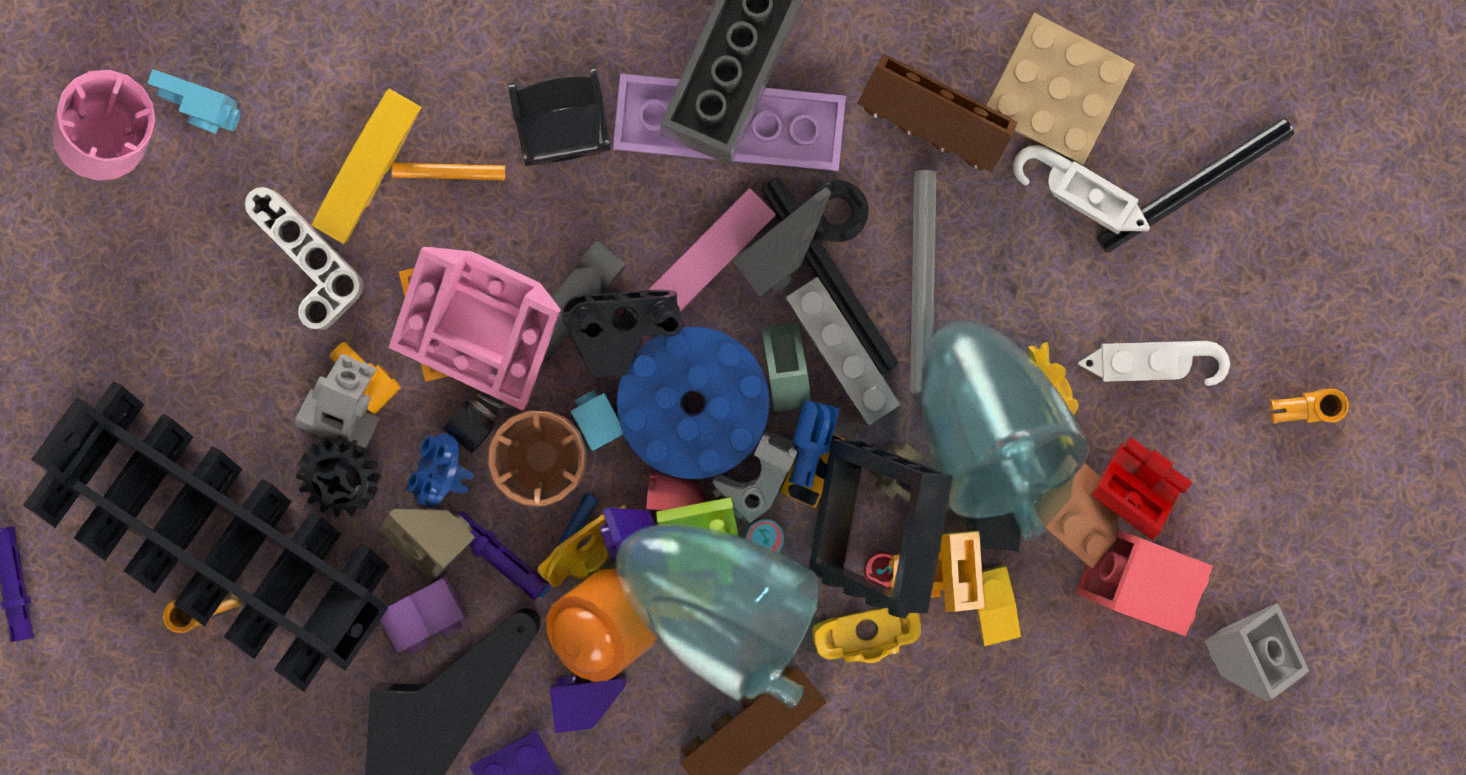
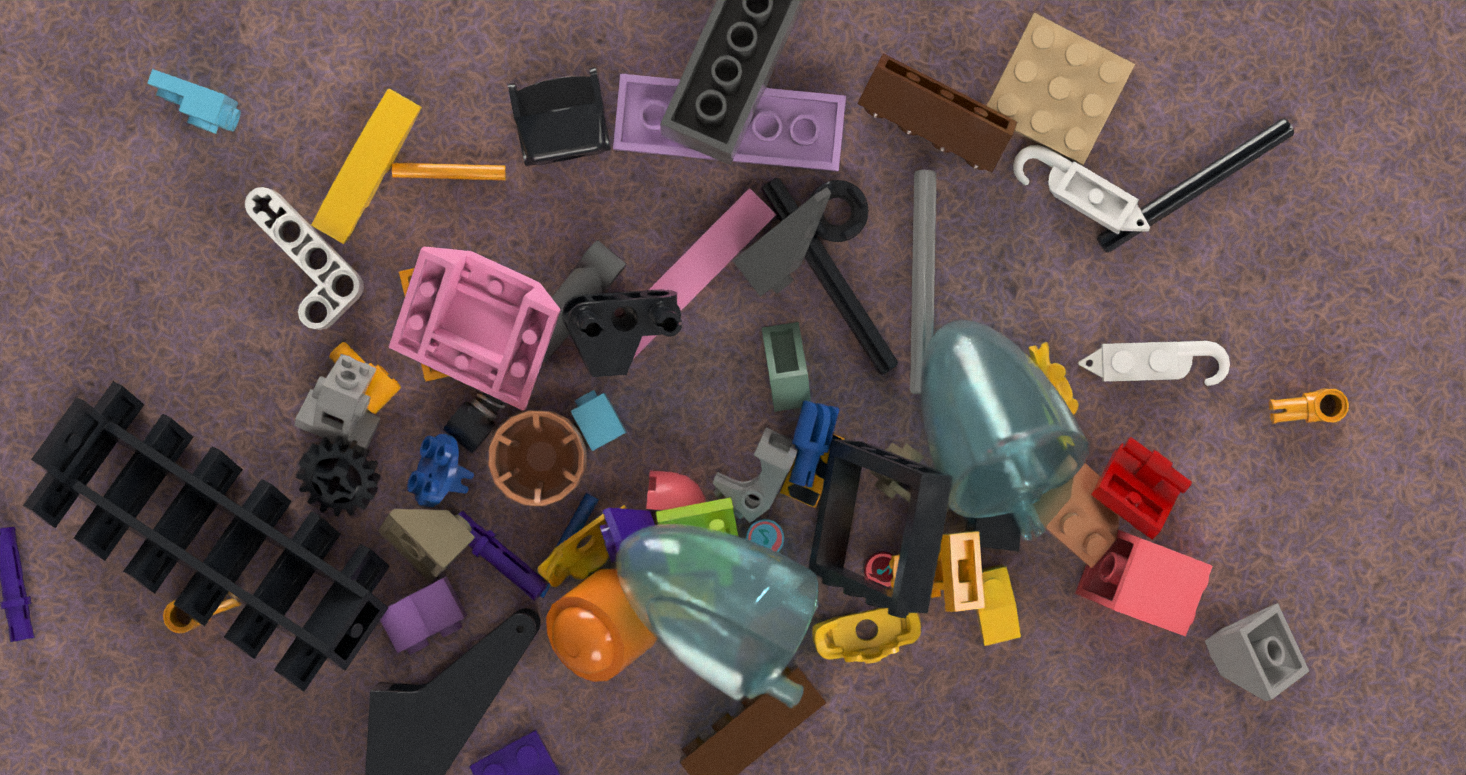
bright pink piece [52,70,155,181] -> none
dark purple slope [550,674,627,733] -> none
blue brick [617,327,769,479] -> none
light grey brick [785,277,900,426] -> none

